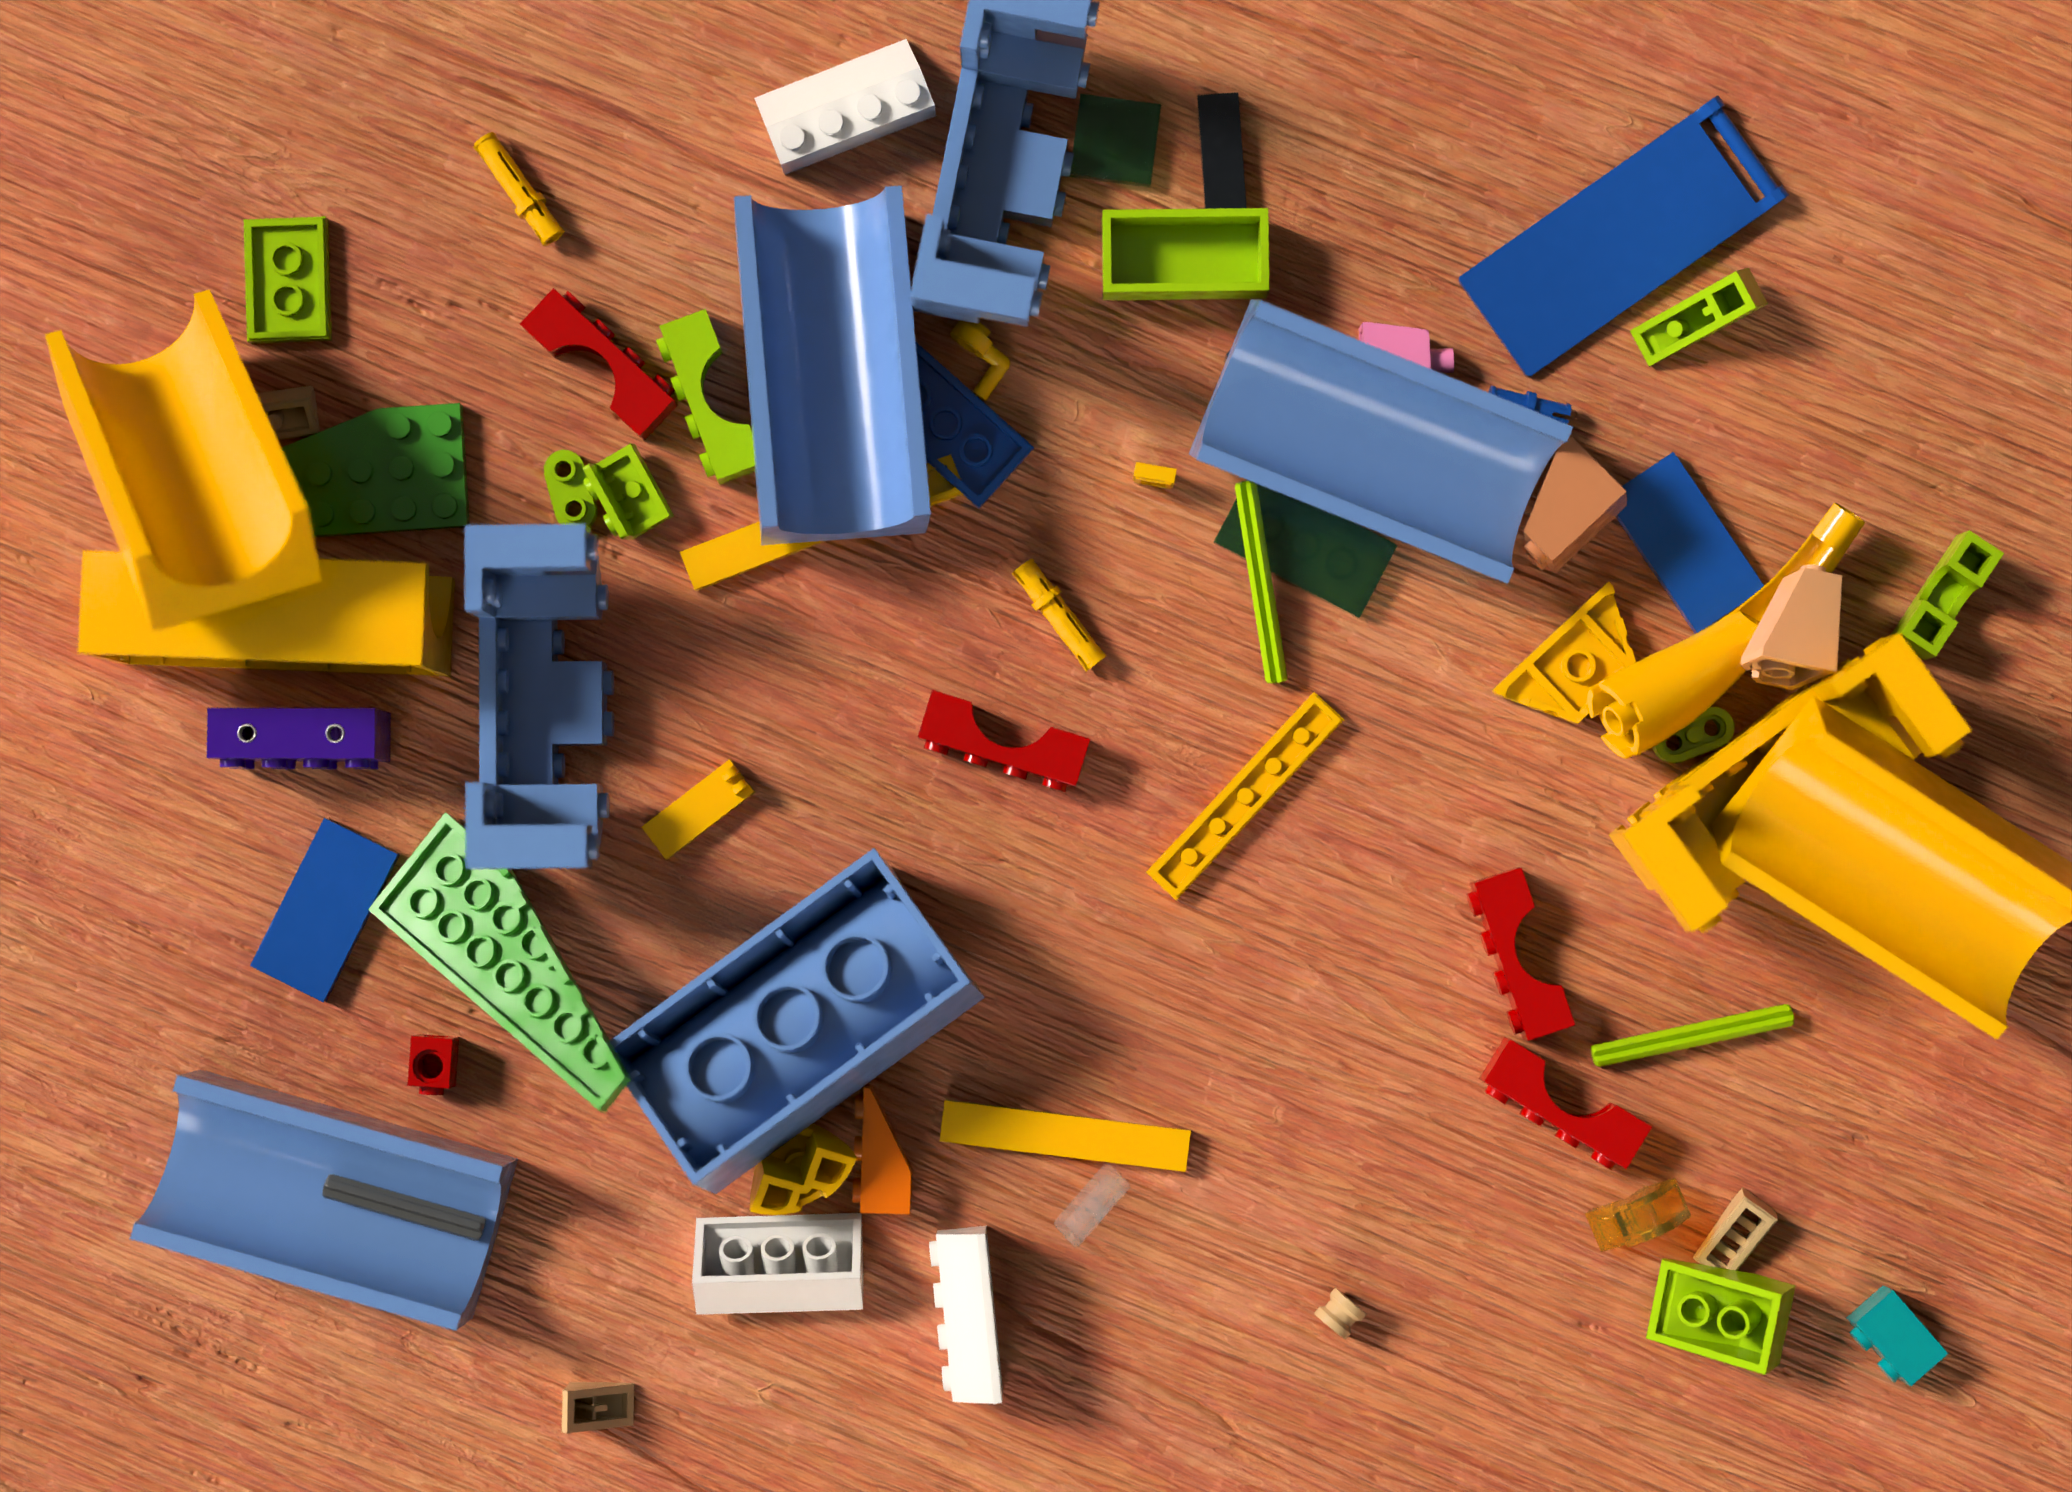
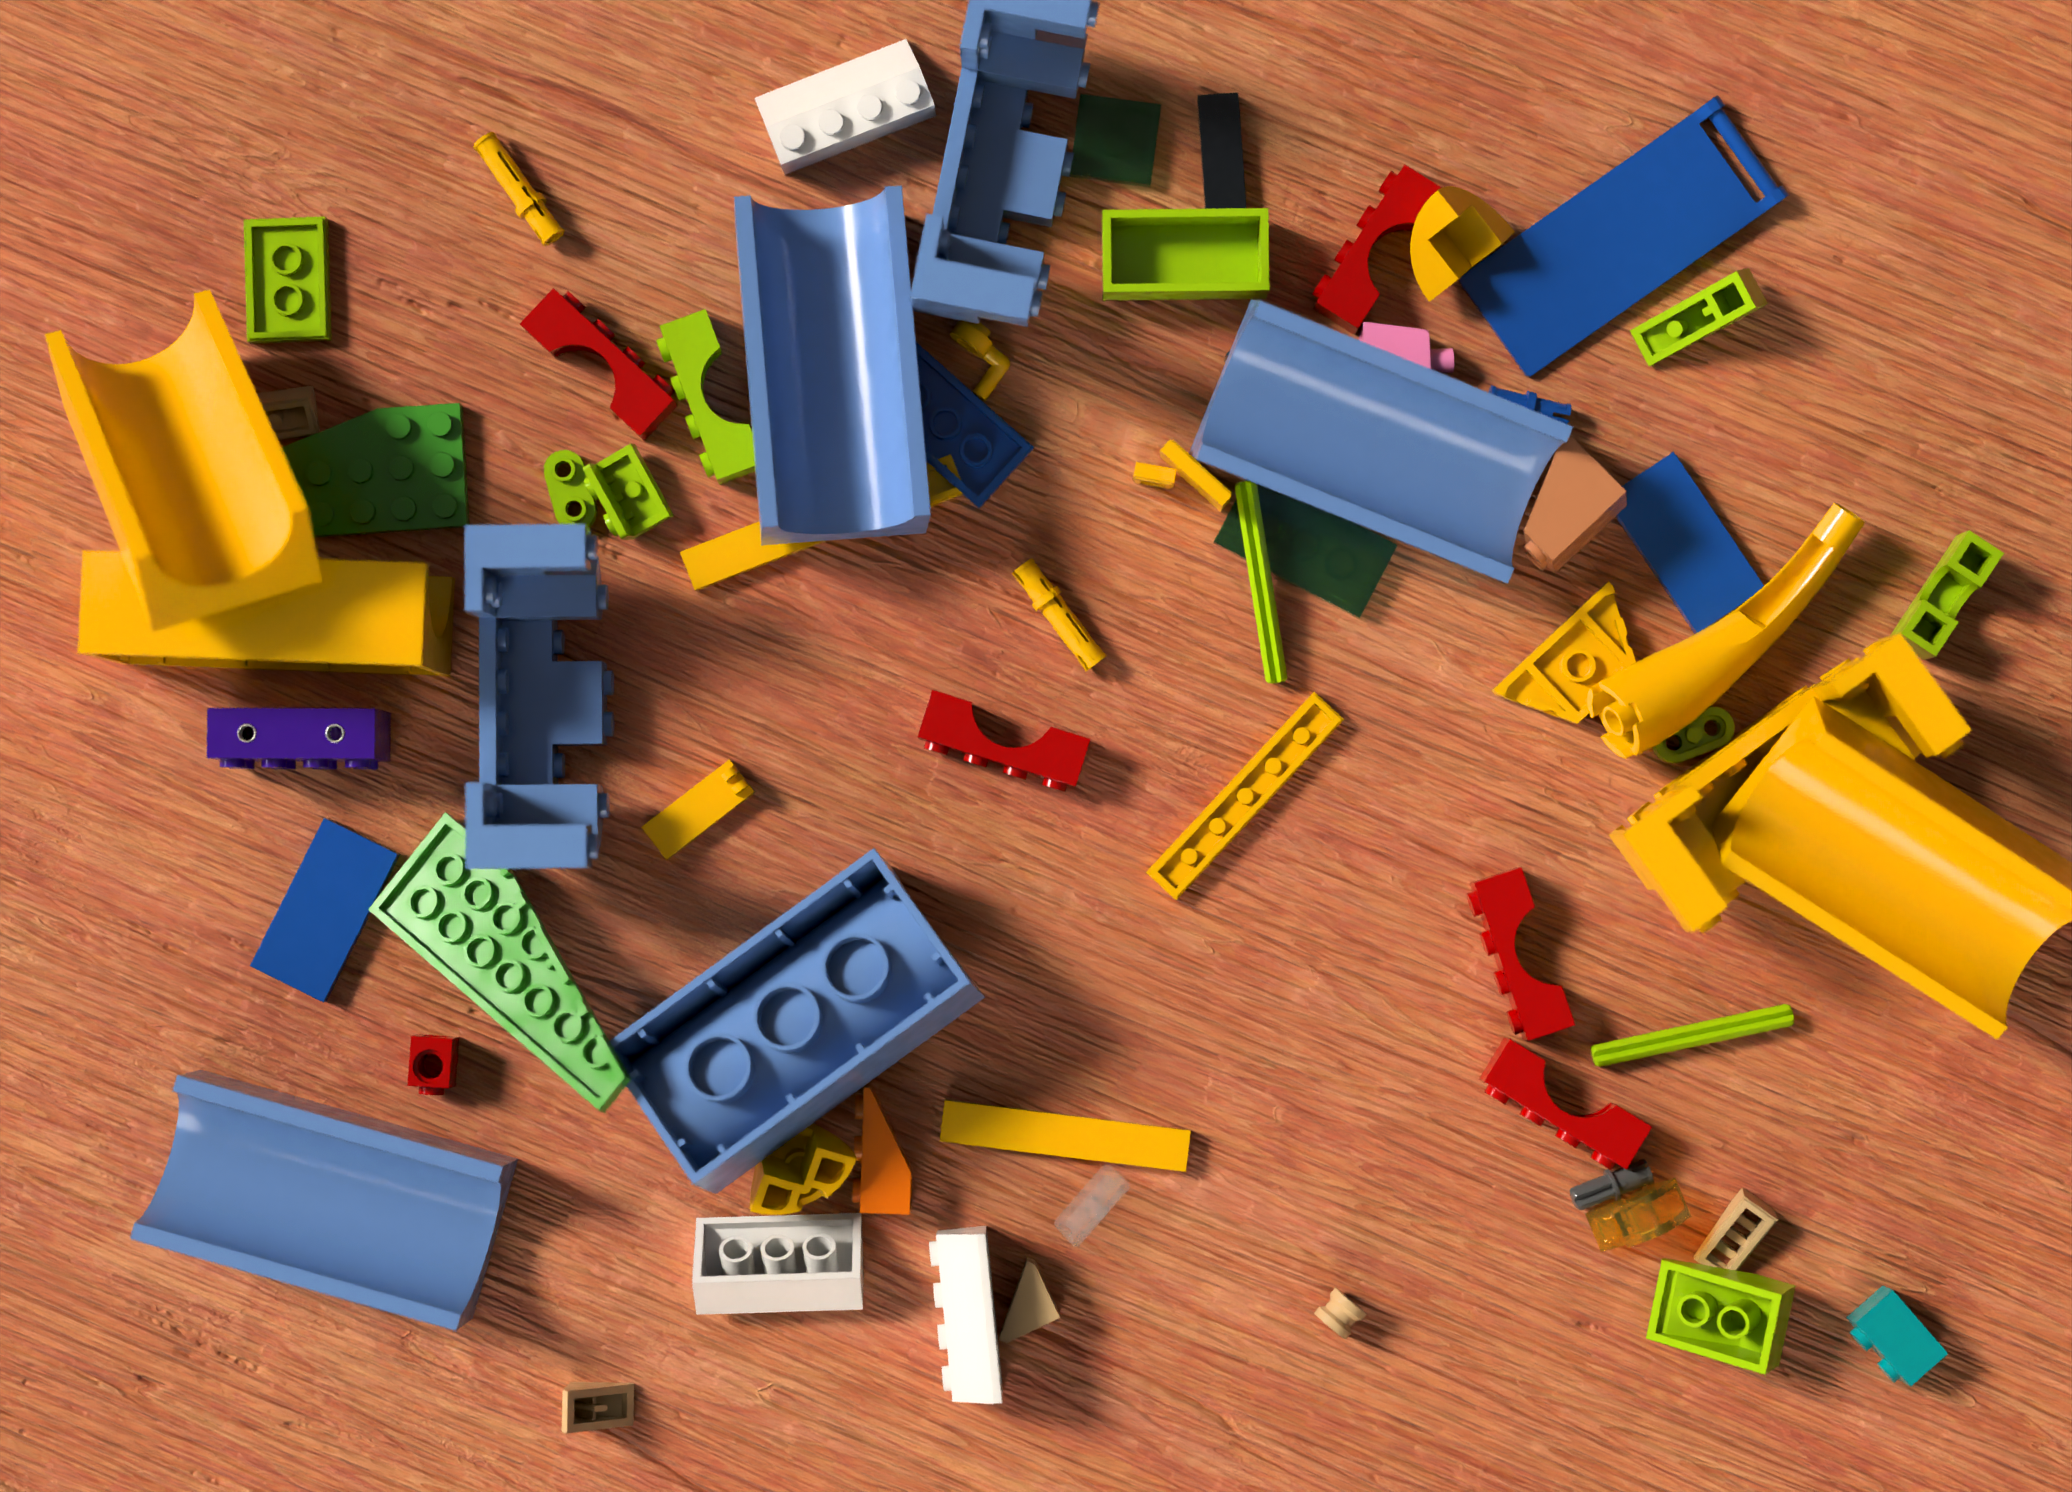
dark grey axle [322,1174,486,1241] -> none
light nougat slope [1741,565,1842,690] -> none
none -> tan slope [999,1257,1060,1343]
none -> yellow tile [1160,440,1232,512]
none -> red arch [1312,164,1442,335]
none -> yellow brick [1410,186,1515,302]
none -> dark grey axle [1570,1159,1654,1210]

